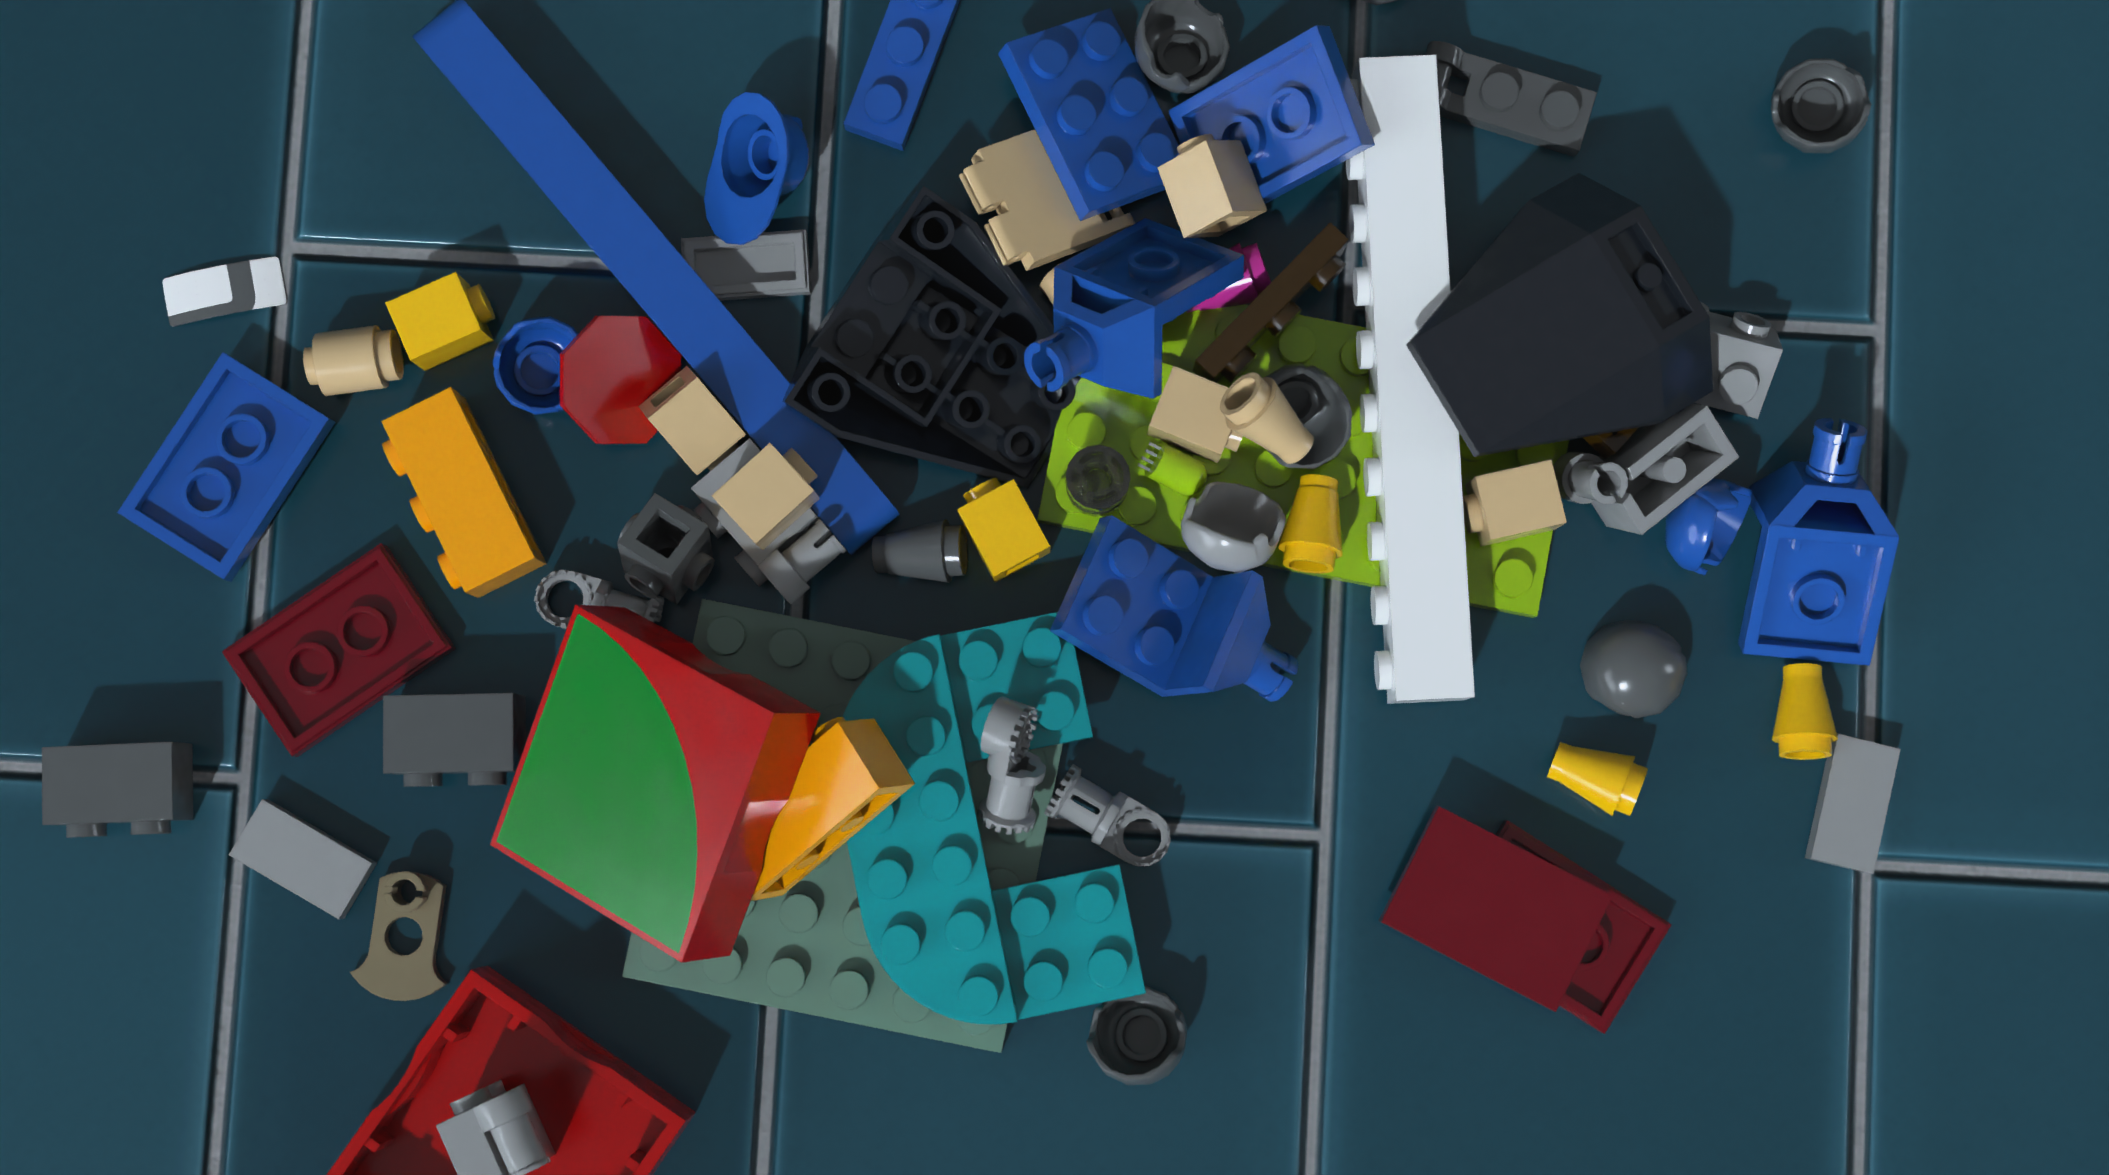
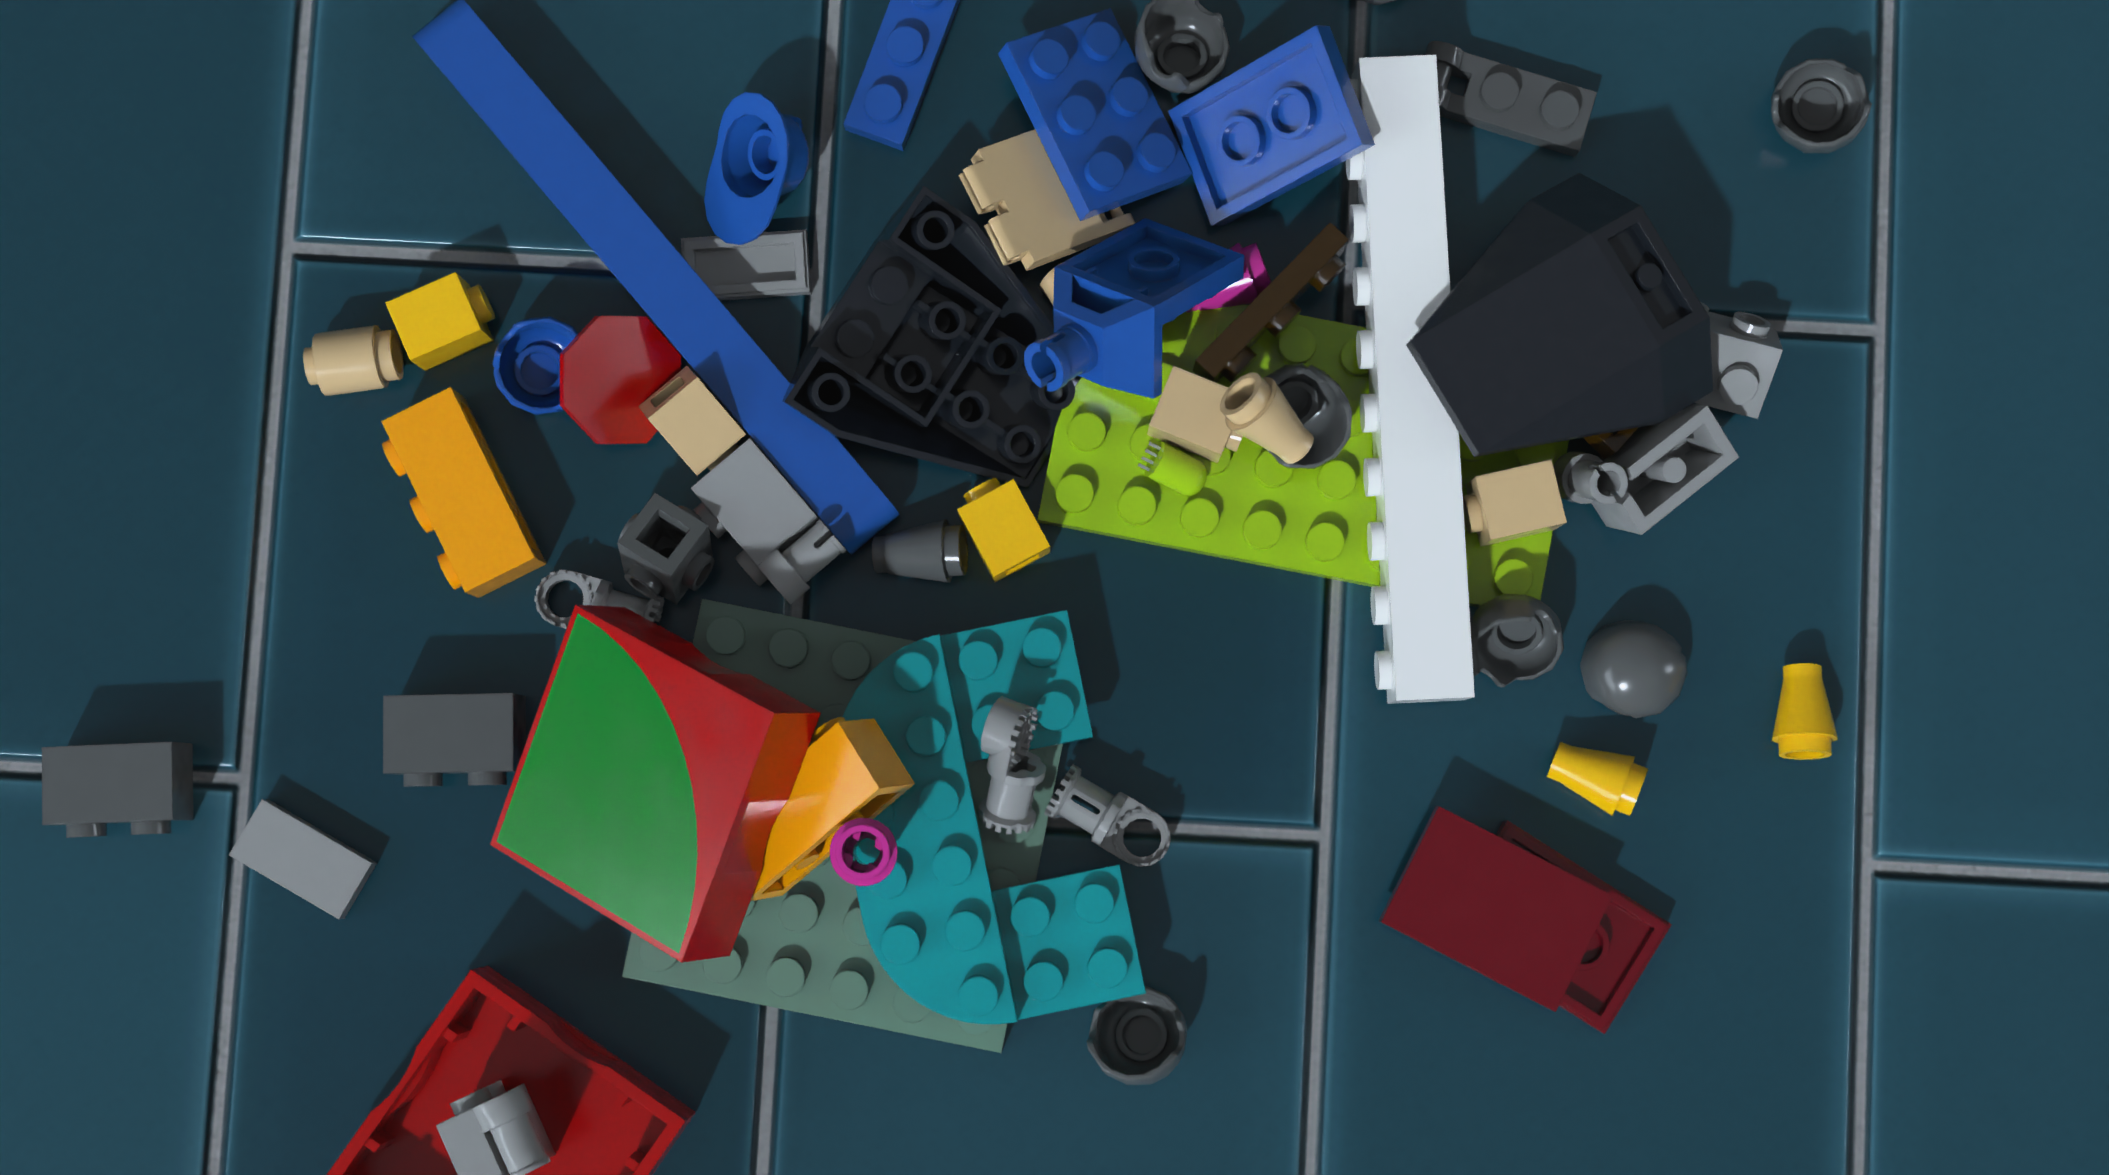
blue plate [117,352,336,582] -> none
white sticker [162,257,287,327] -> none
dark red tile [222,543,456,757] -> none
dark tan piece [350,871,448,1001] -> none
tan brick [712,443,820,550] -> none
blue plate [1050,515,1298,702] -> none
clear smoke wheel [1065,445,1131,517] -> none
tan brick [1157,134,1267,238] -> none
light grey hair [1180,482,1286,573] -> none
yellow cone [1278,474,1343,574] -> none
blue hair [1665,478,1753,575] -> none
blue plate [1738,418,1899,666] -> none
light grey tile [1805,734,1901,874] -> none
none -> dark pink cone [830,818,898,886]
none -> dark grey hair [1470,594,1564,687]

